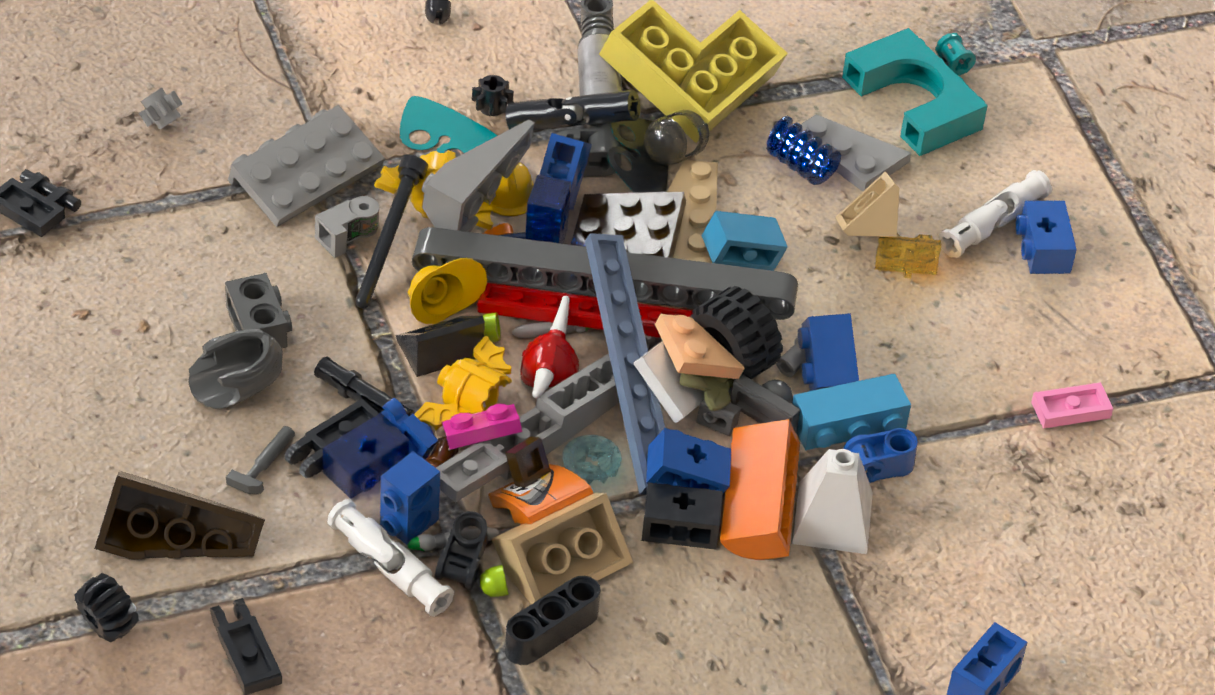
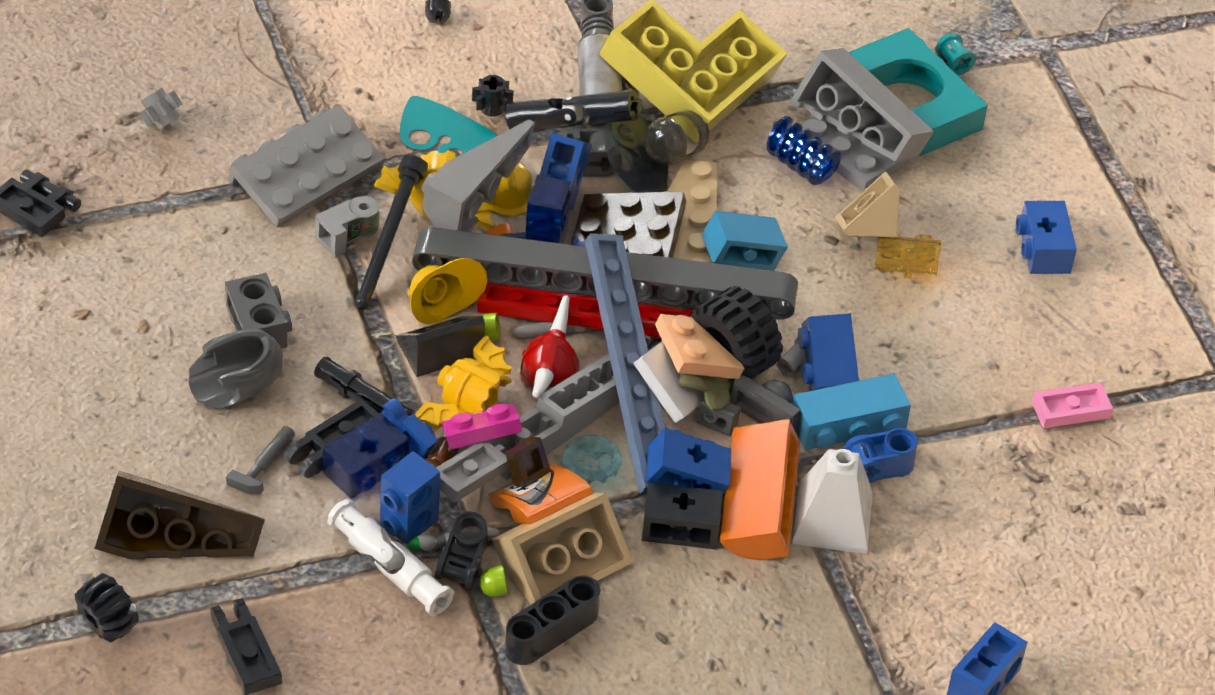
white piece [938,170,1052,258] -> none
none -> light grey wedge [789,48,934,161]

